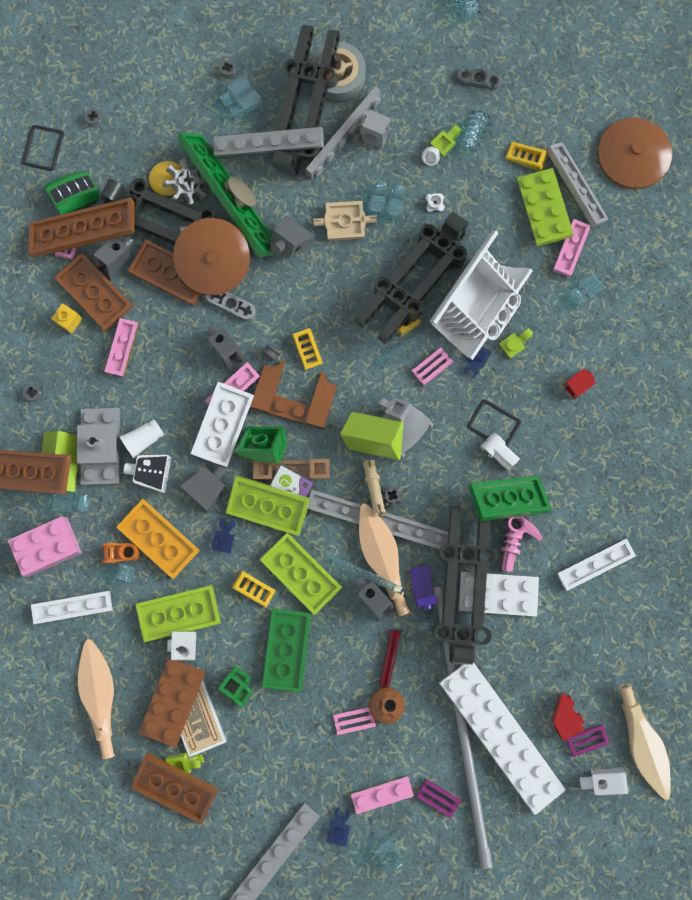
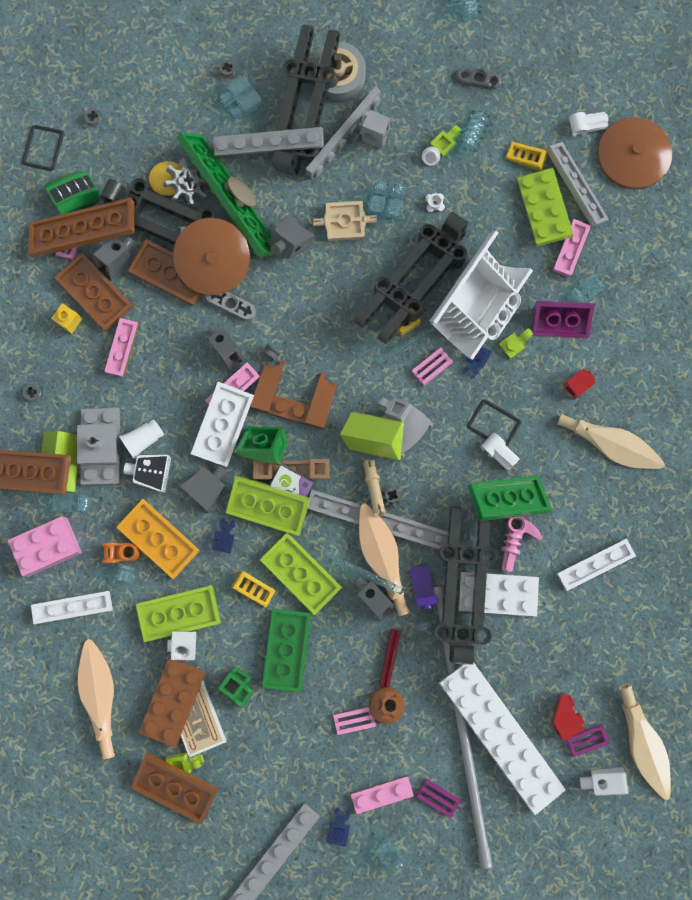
yellow slope [291,328,323,370] -> none
none -> magenta slope [532,301,595,338]
none -> tan animal [557,414,665,469]
none -> white piece [569,112,608,137]

